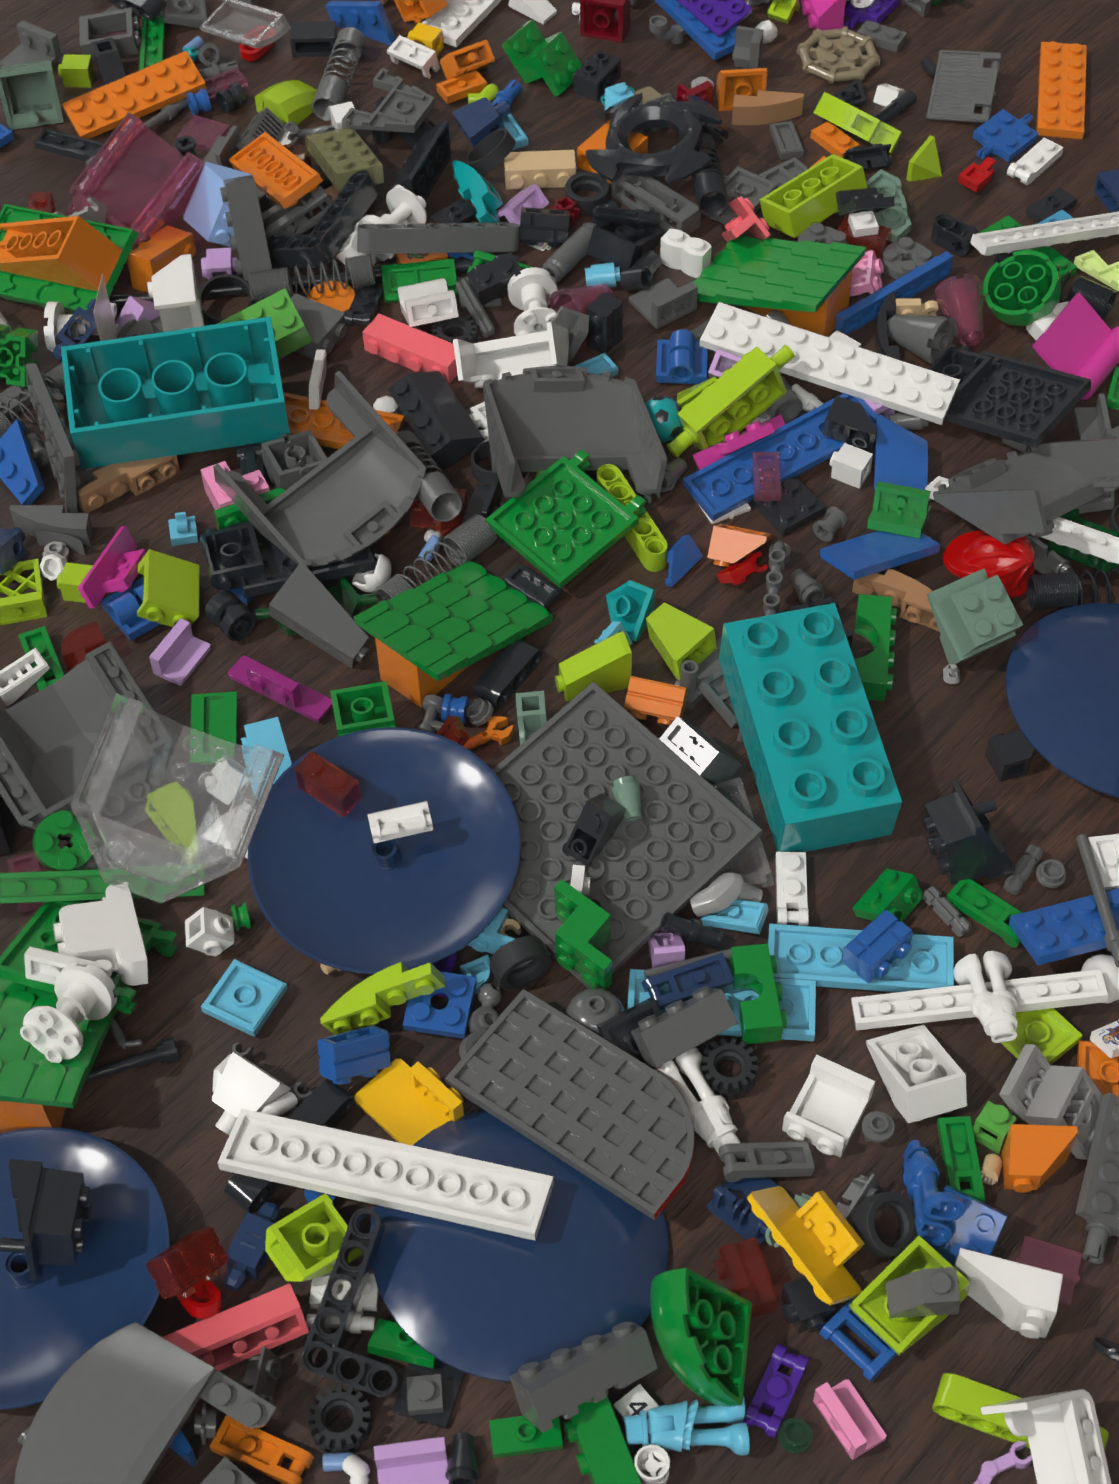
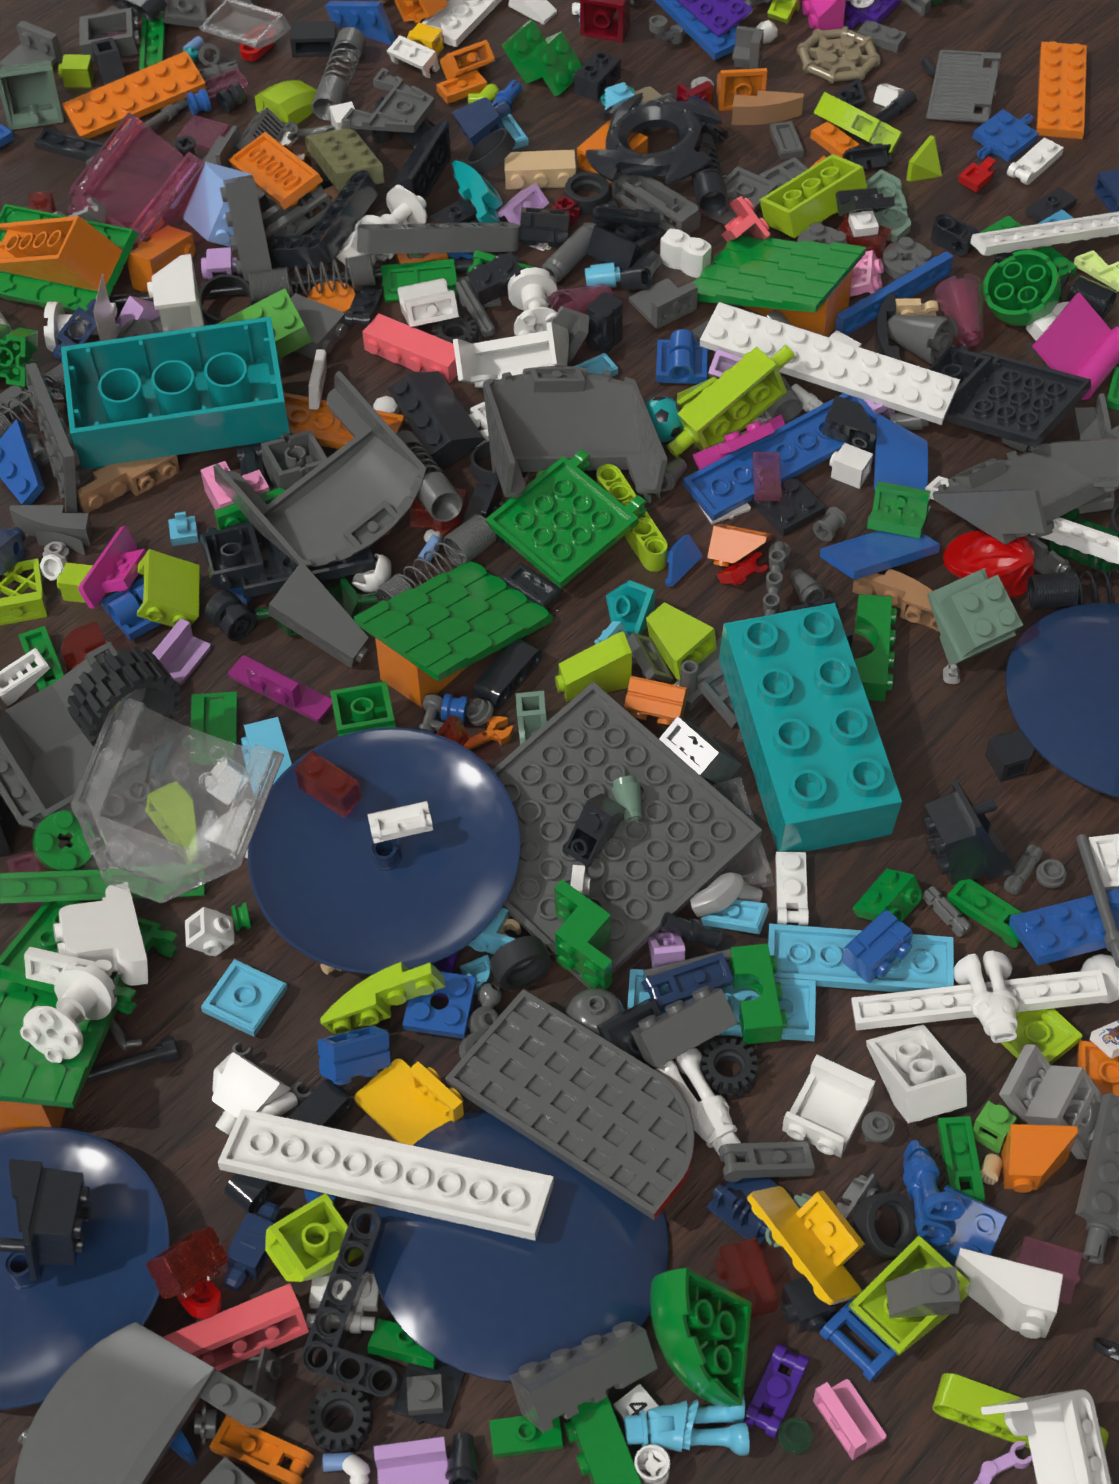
none -> black tyre [67,647,181,755]
none -> dark grey plate [627,633,674,684]

